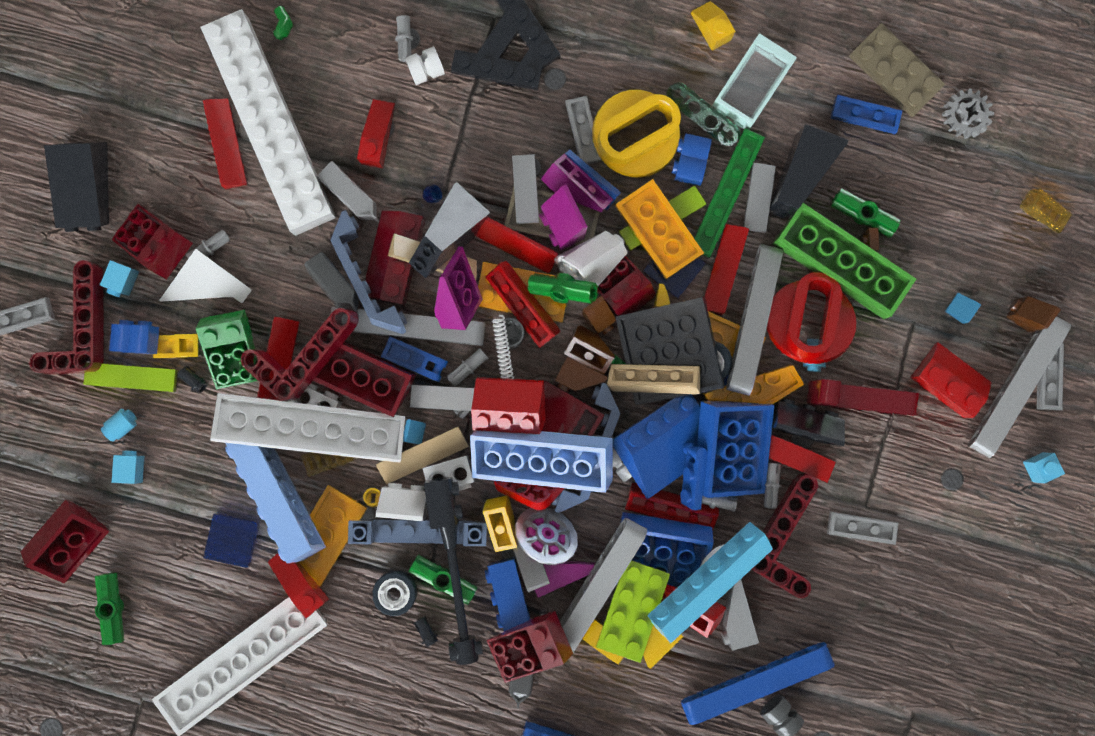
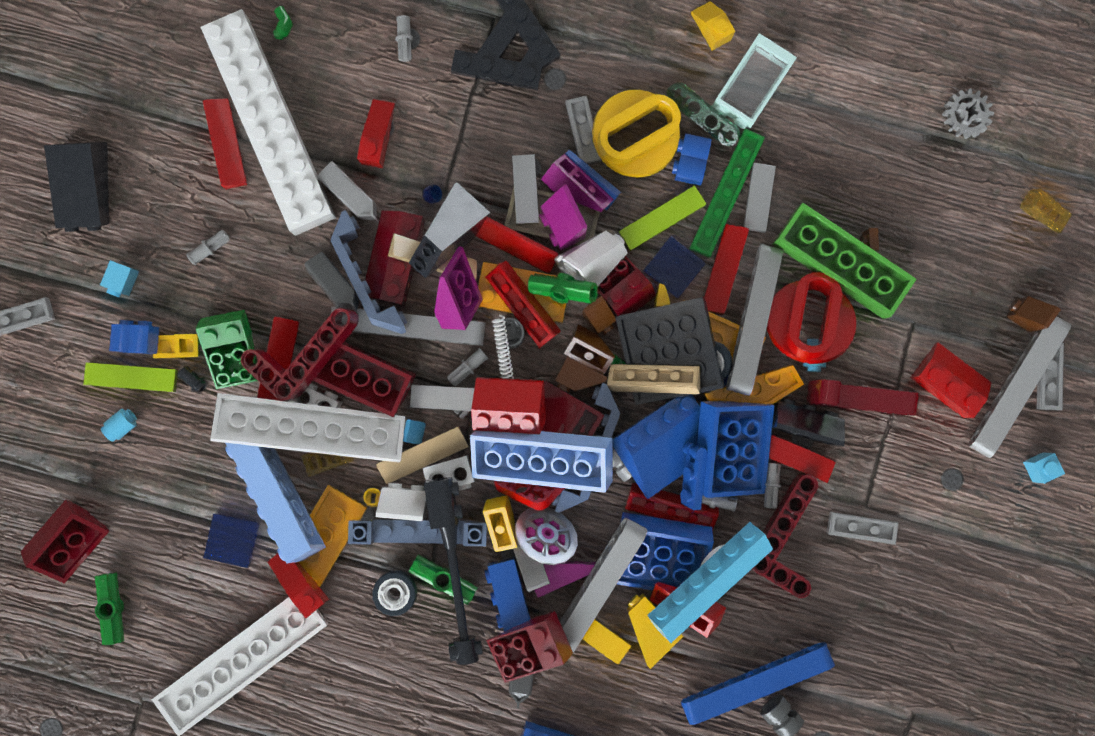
dark red beam [29,260,104,375] -> none
dark red slope [111,204,193,280] -> none
medium azure brick [111,450,145,484] -> none
white sticker [159,249,252,303] -> none
blue plate [381,337,448,382] -> none
white wheel [405,46,445,85] -> none
black pin [413,616,438,647] -> none
lime plate [596,560,670,663] -> none
light orange plate [615,179,704,279] -> none
light grey slope [721,579,759,651] -> none
black slope [769,124,849,218] -> none
blue plate [830,95,902,134] -> none
green piece [831,188,901,238] -> none
dark tan plate [849,23,945,117] -> none
dark azure slope [945,293,981,324] -> none

